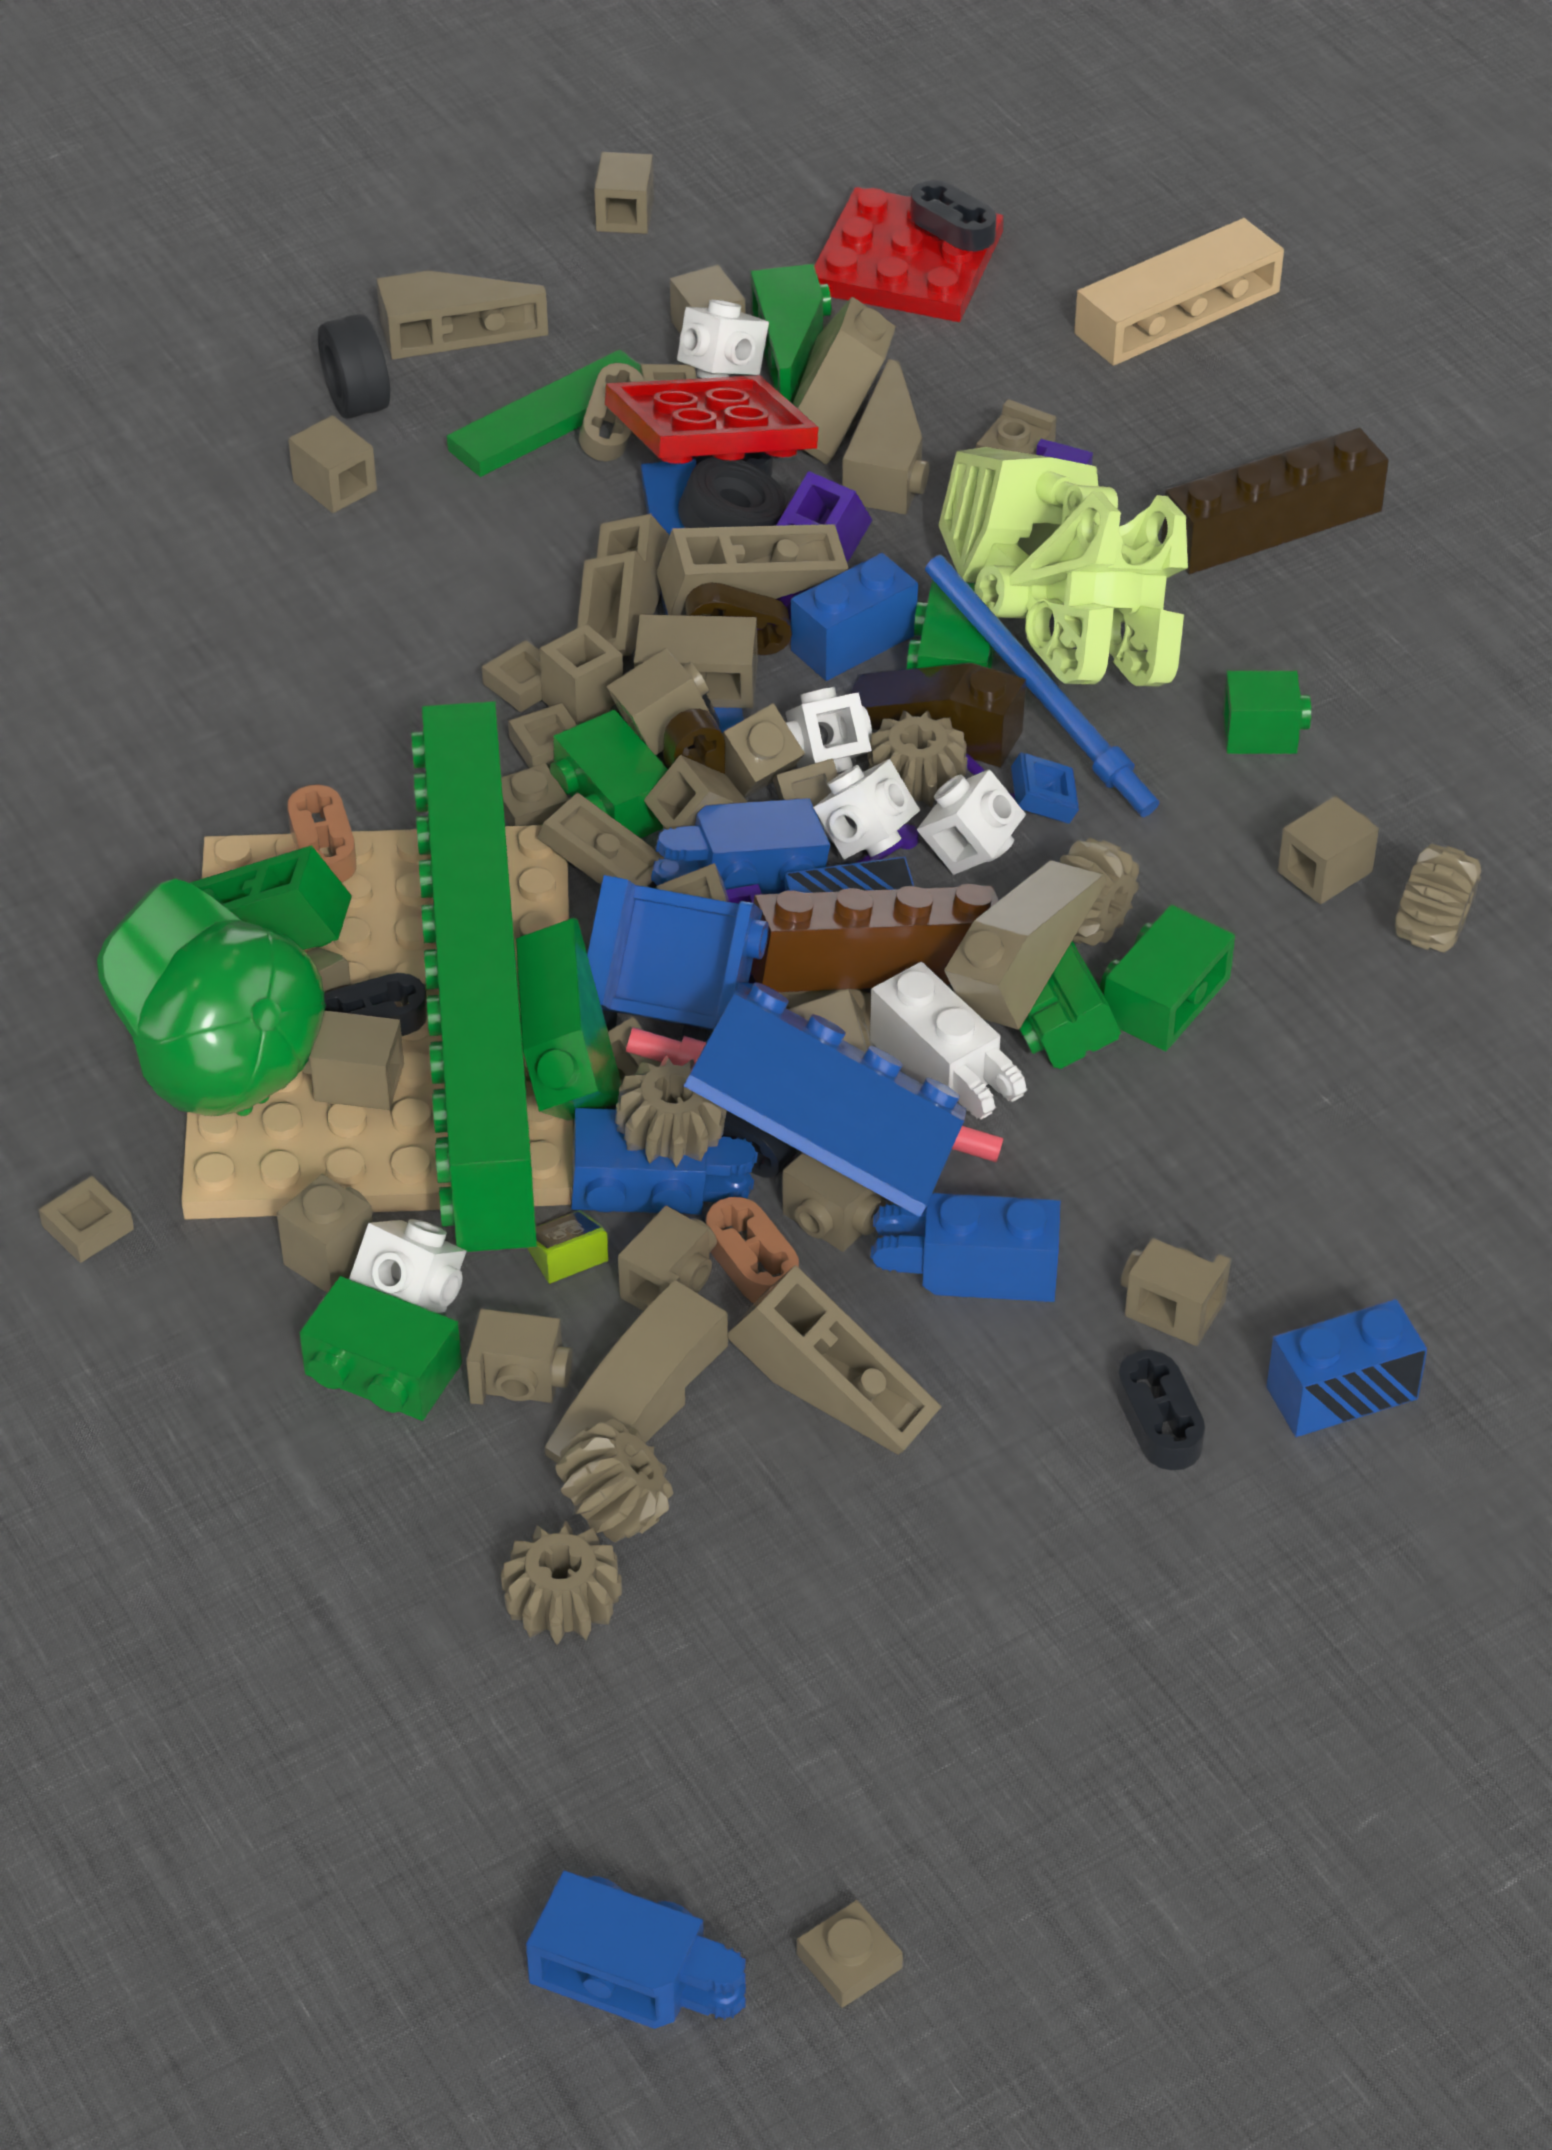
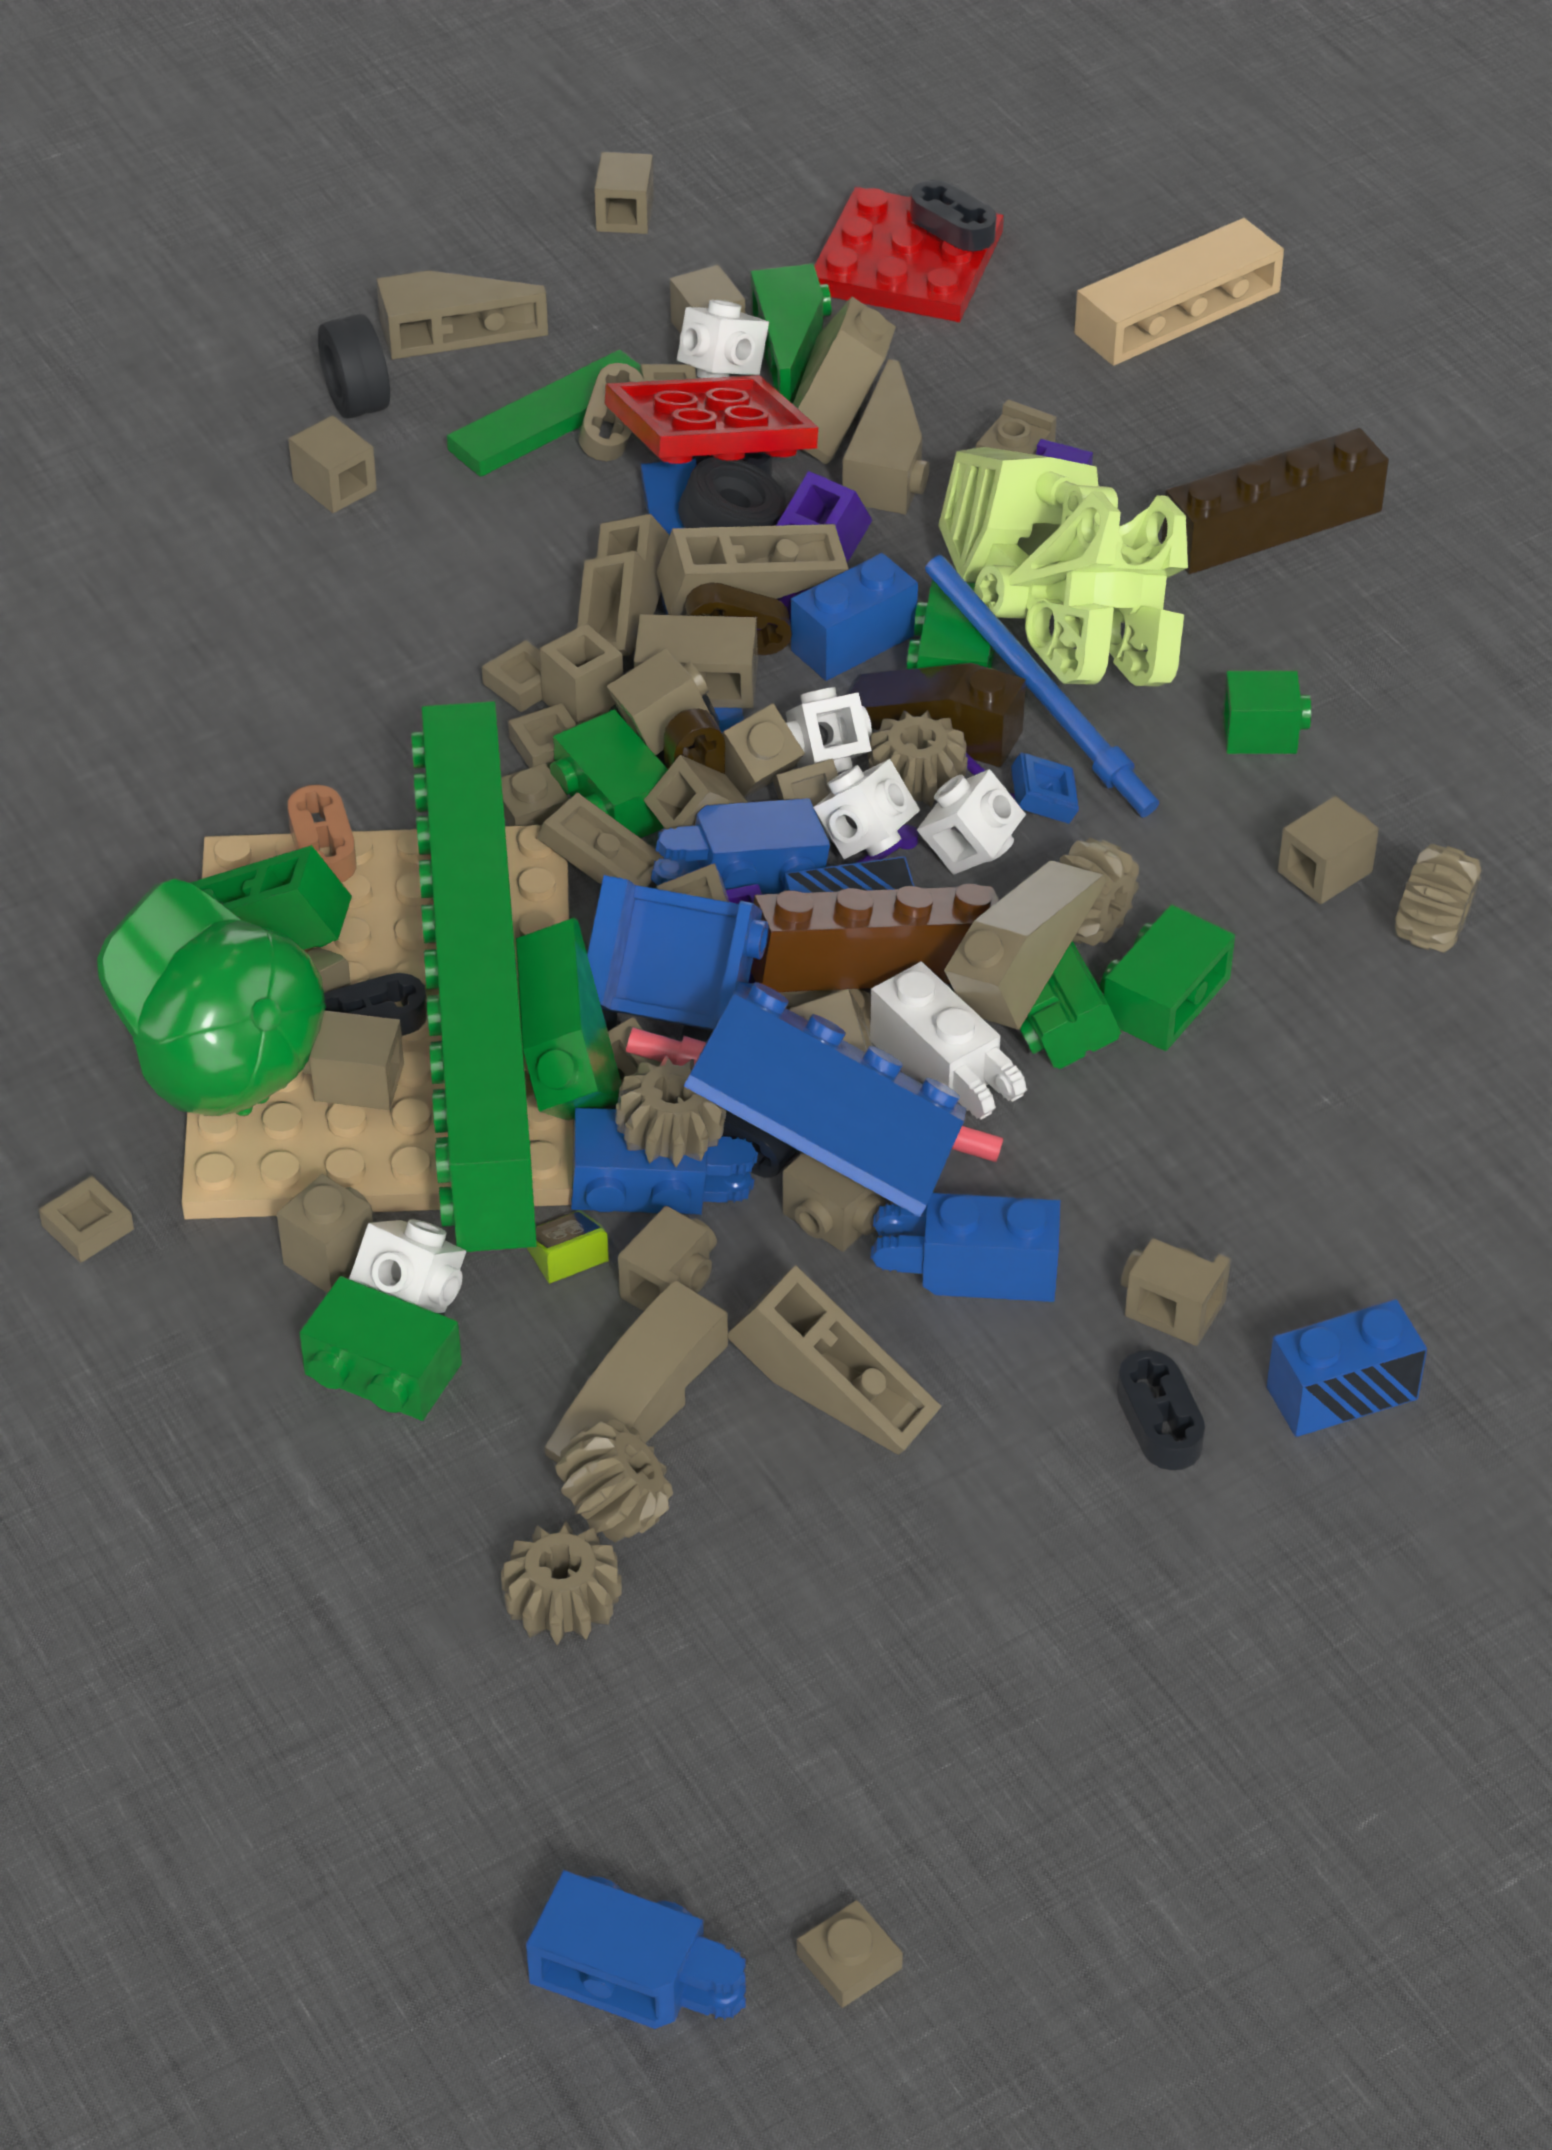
dark tan brick [466,1309,572,1405] -> none
nougat beam [706,1197,799,1303] -> none

